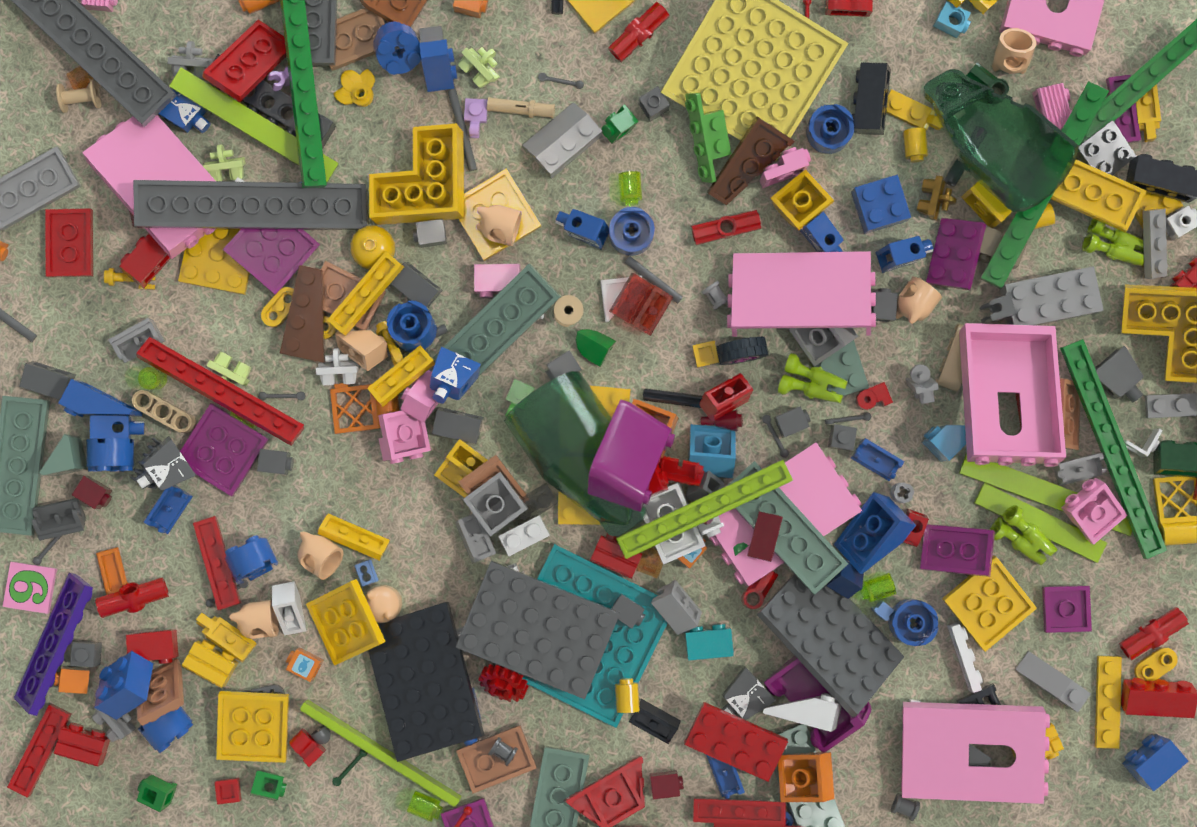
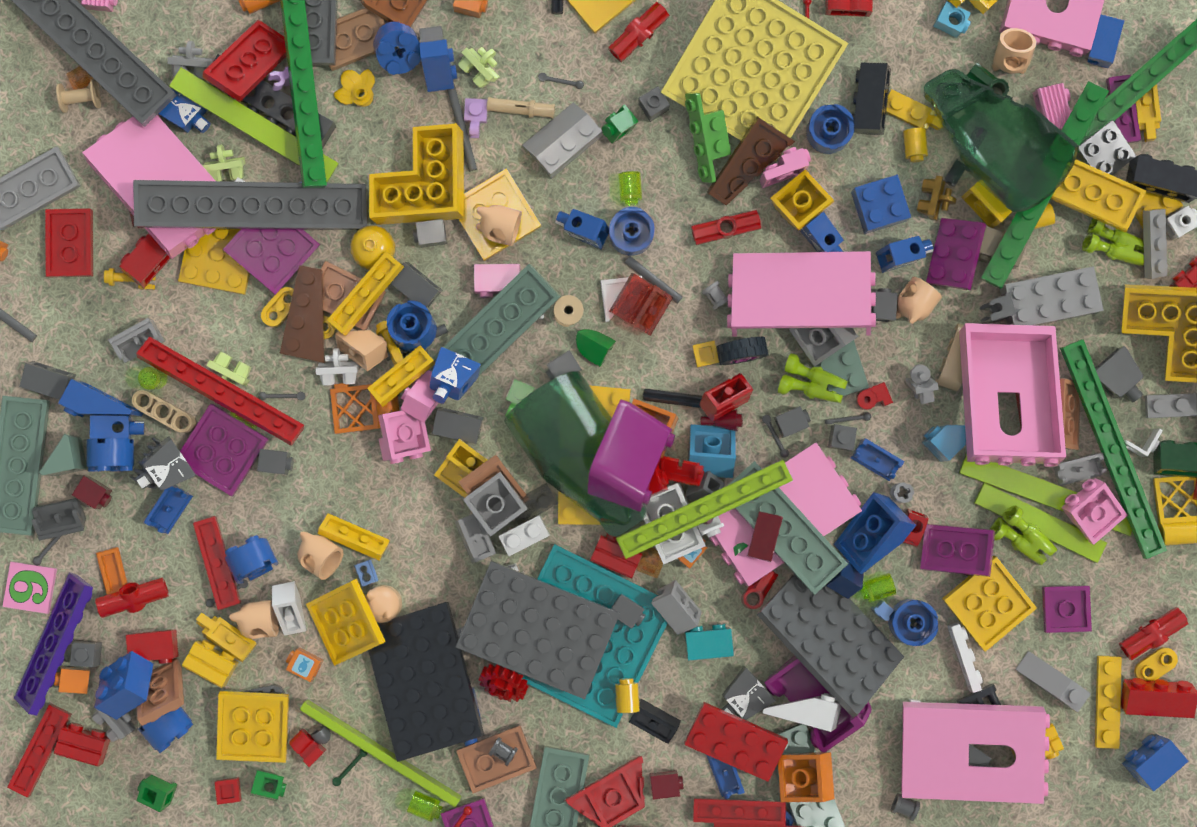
none -> blue hinge [1087,14,1125,68]

